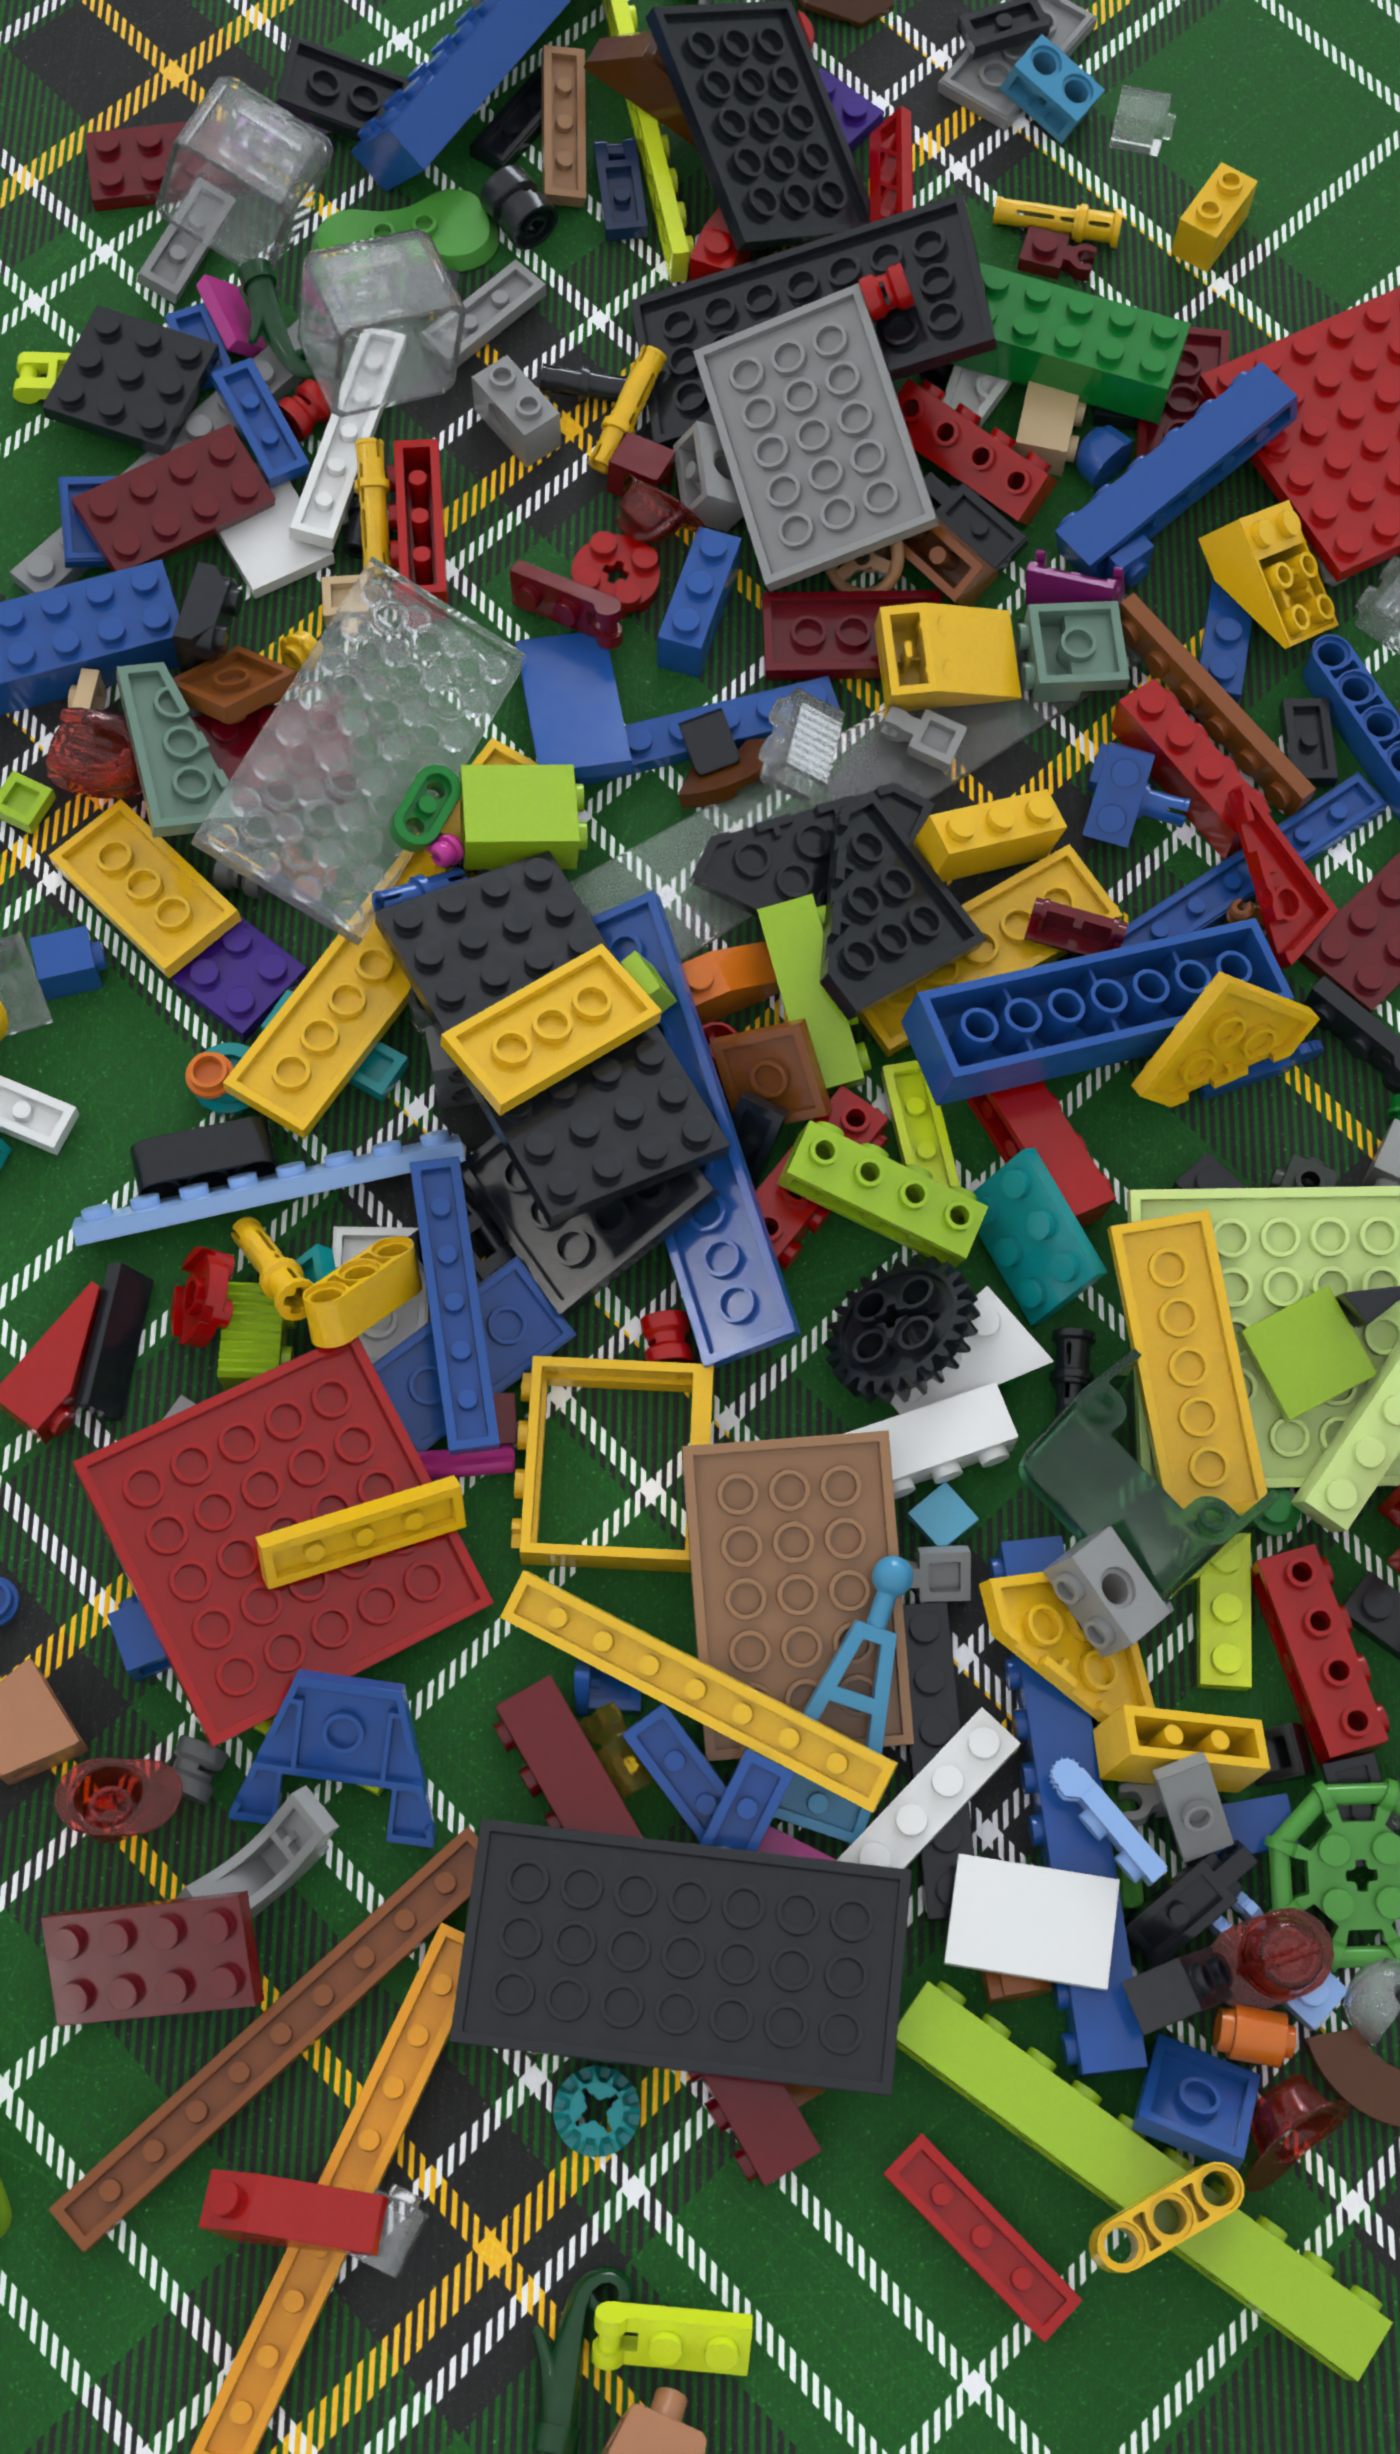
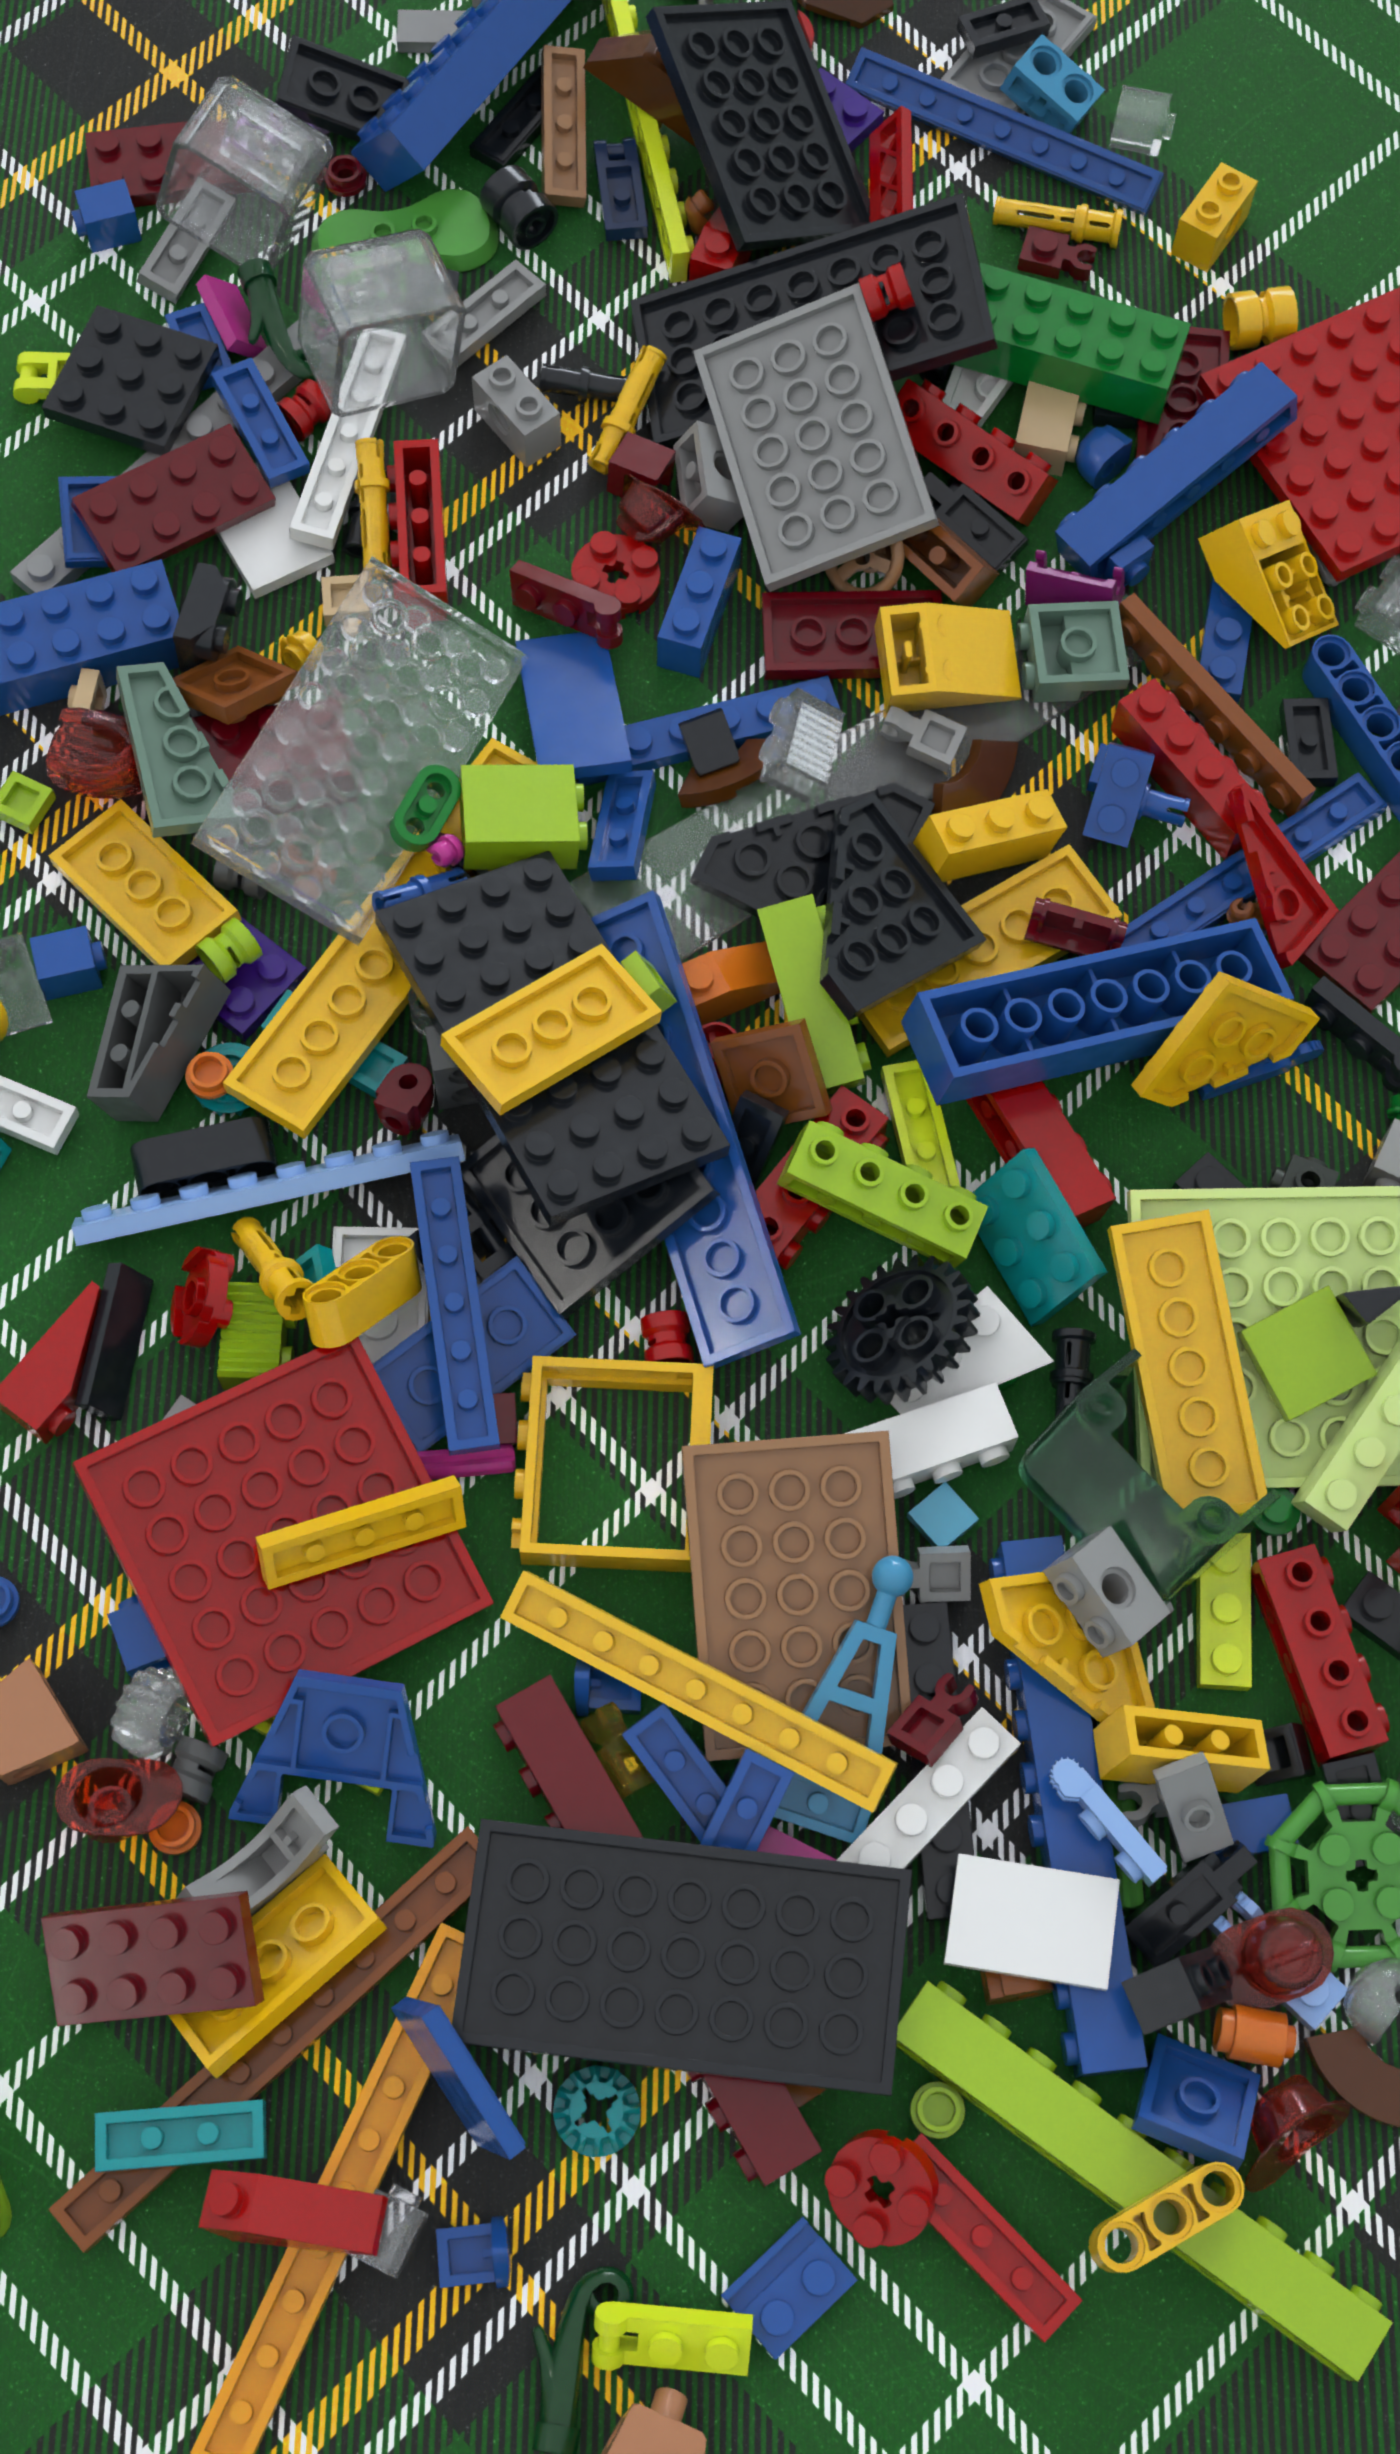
none -> blue brick [71,179,142,253]
none -> dark grey wedge [87,965,231,1122]
none -> teal plate [95,2100,267,2173]
none -> clear gear [110,1666,192,1761]
none -> orange plate [148,1801,202,1855]
none -> yellow plate [168,1854,387,2079]
none -> lime wheel [195,917,263,984]
none -> dark red plate [324,155,367,197]
none -> dark red piece [373,1063,434,1135]
none -> blue tile [391,1997,526,2160]
none -> light grey tile [396,9,465,53]
none -> blue tile [436,2216,511,2288]
none -> blue plate [588,770,656,881]
none -> dark orange arm [684,189,715,235]
none -> blue plate [720,2217,857,2360]
none -> red plate [825,2129,939,2248]
none -> blue tile [845,47,1164,217]
none -> dark red plate [886,1672,979,1767]
none -> lime plate [910,2082,965,2139]
none -> reddish brown tile [932,739,1018,814]
none -> yellow wheel [1222,285,1298,351]

